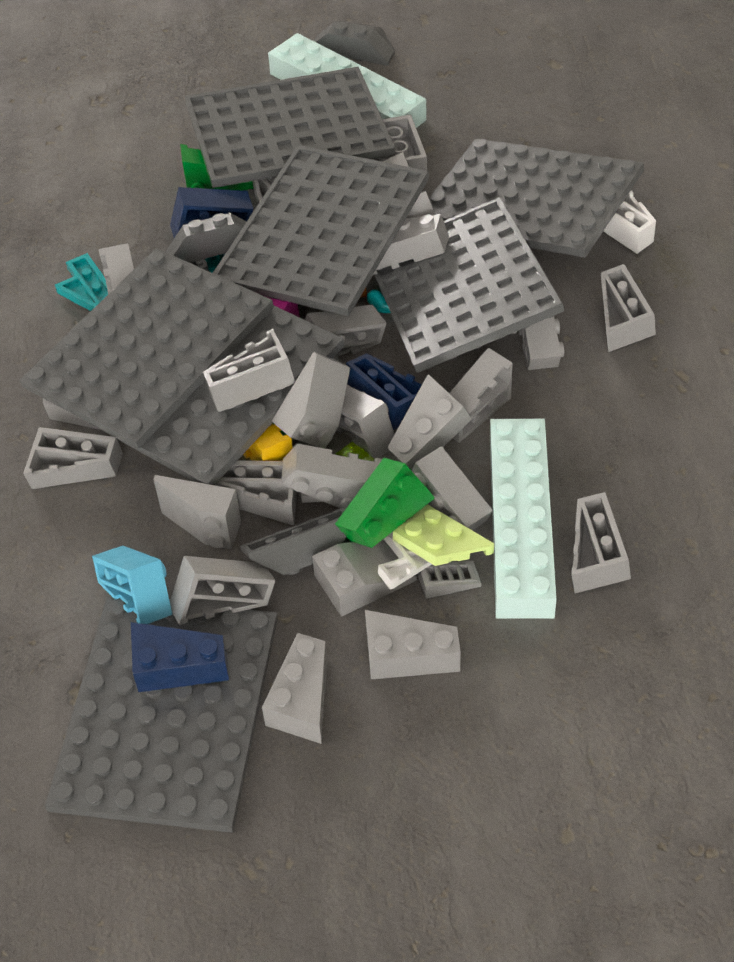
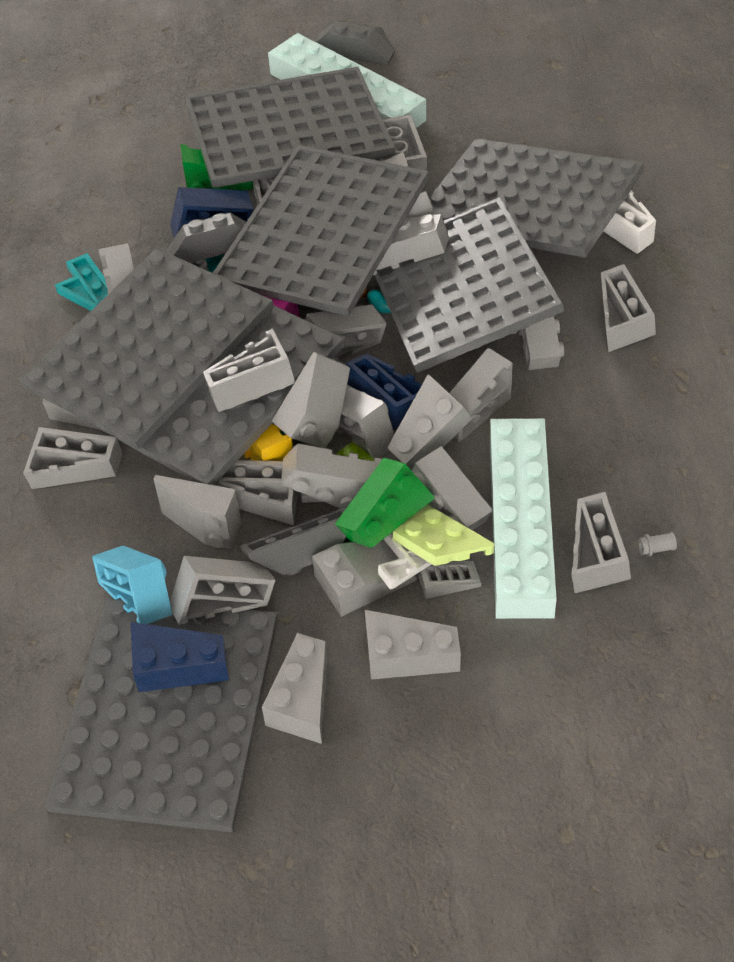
none -> light grey pin [638,532,677,557]

